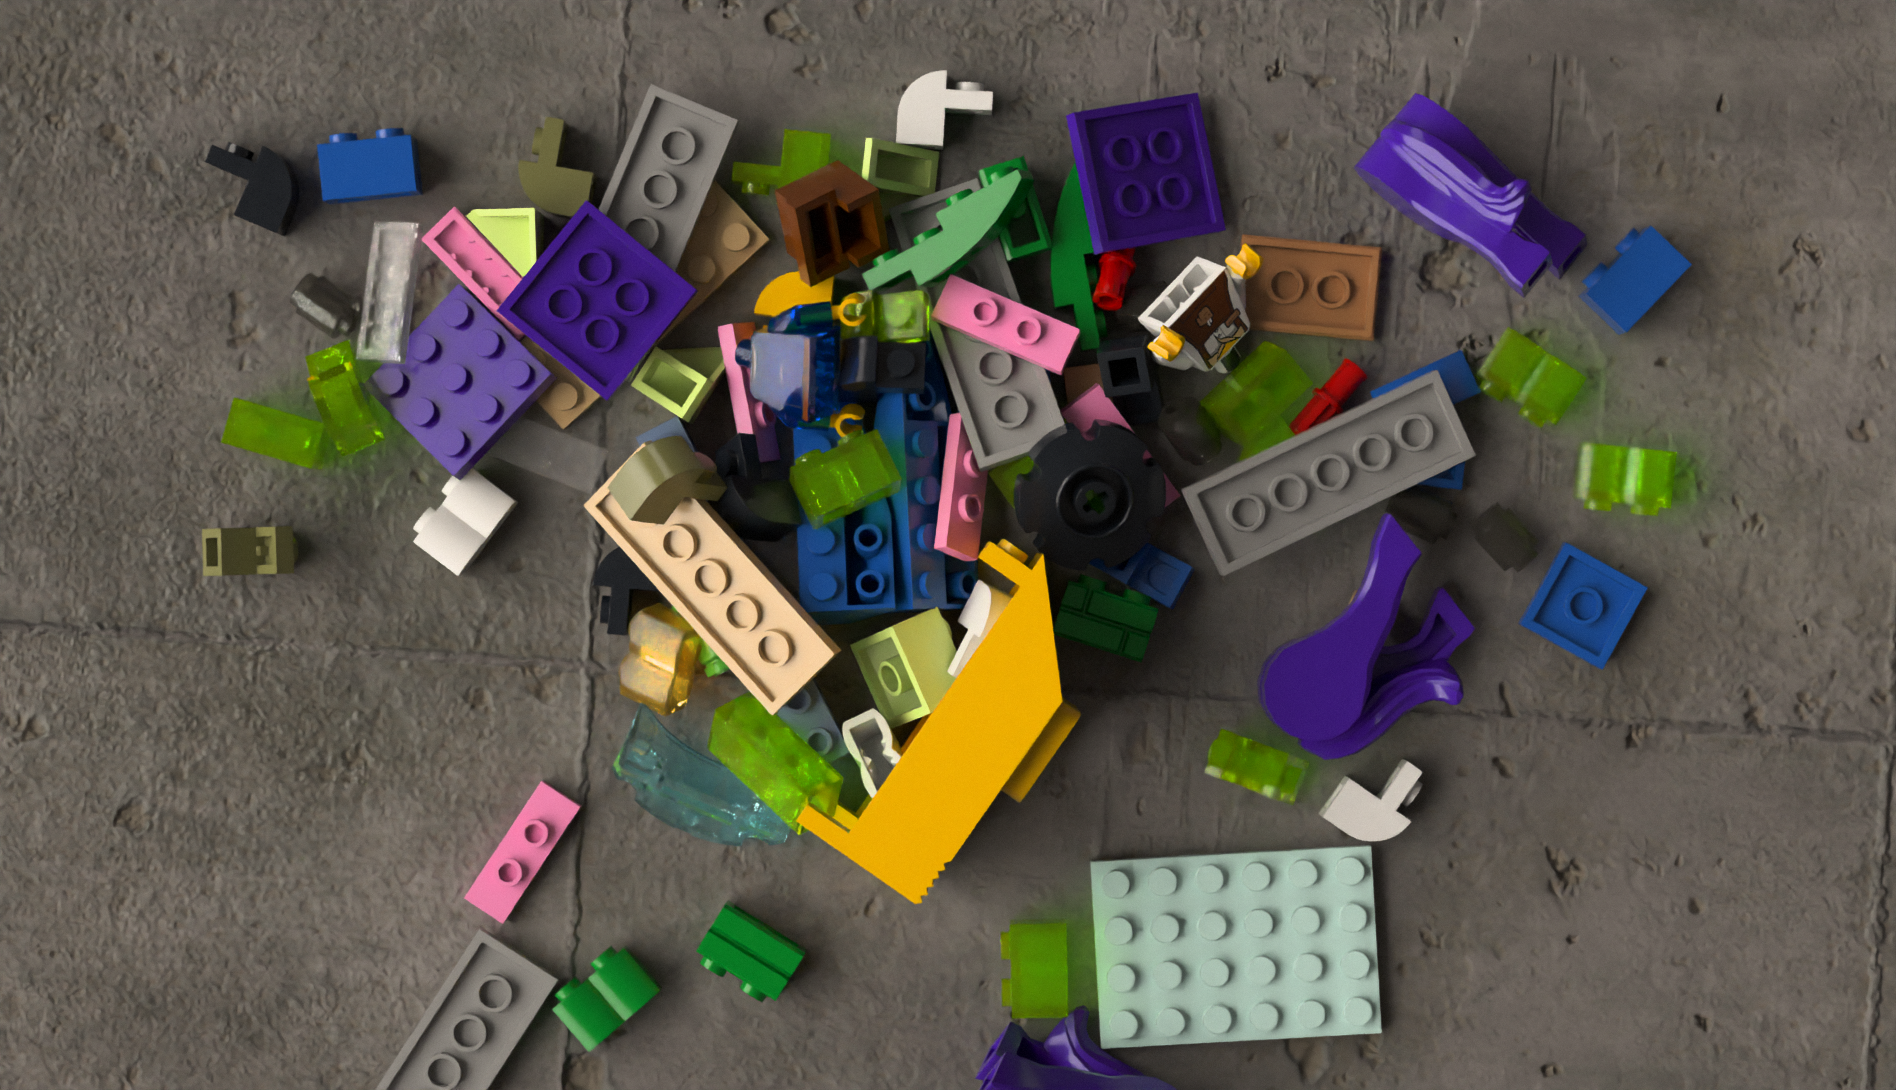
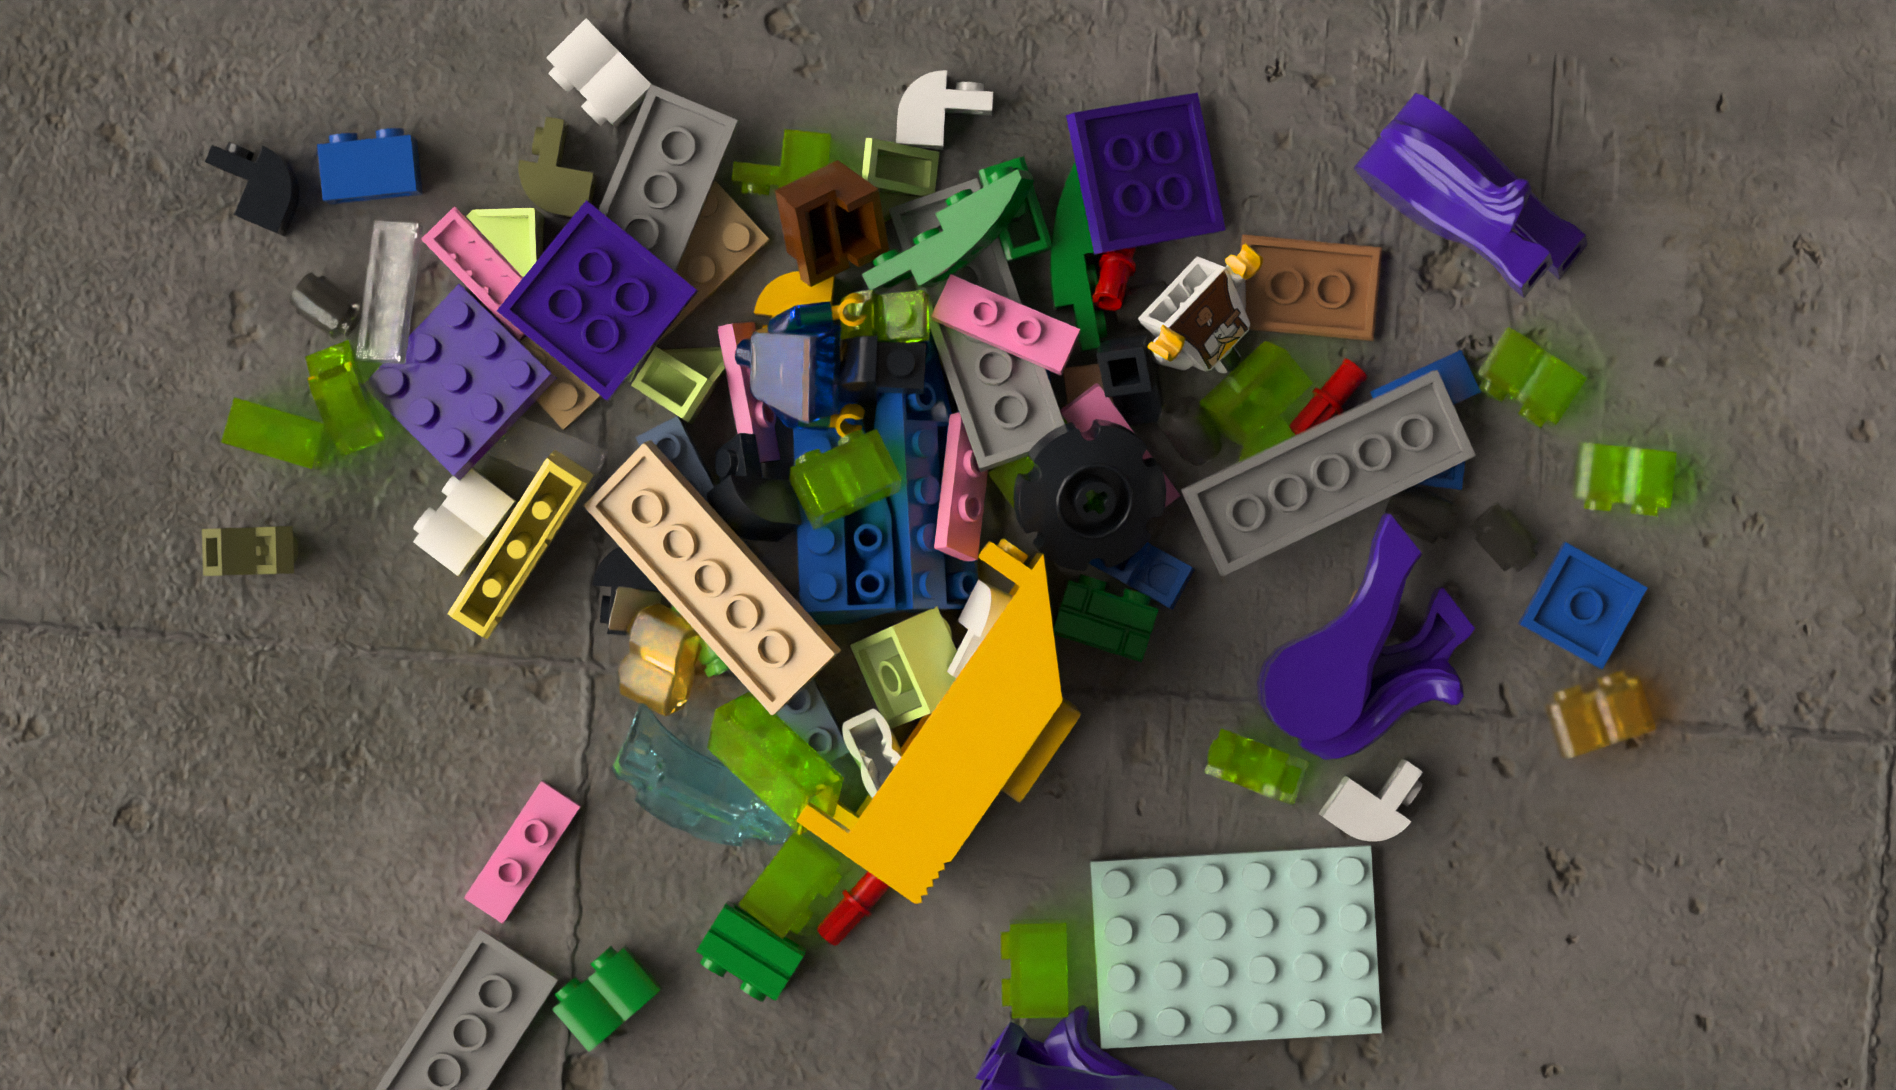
olive brick [607,436,728,525] -> none
blue brick [1578,226,1692,335] -> none
none -> light yellow brick [447,450,594,639]
none -> white brick [546,18,651,128]
none -> white sticker [608,587,662,635]
none -> clear neon green brick [738,827,842,939]
none -> red axle [817,871,890,946]
none -> clear yellow brick [1544,670,1656,759]

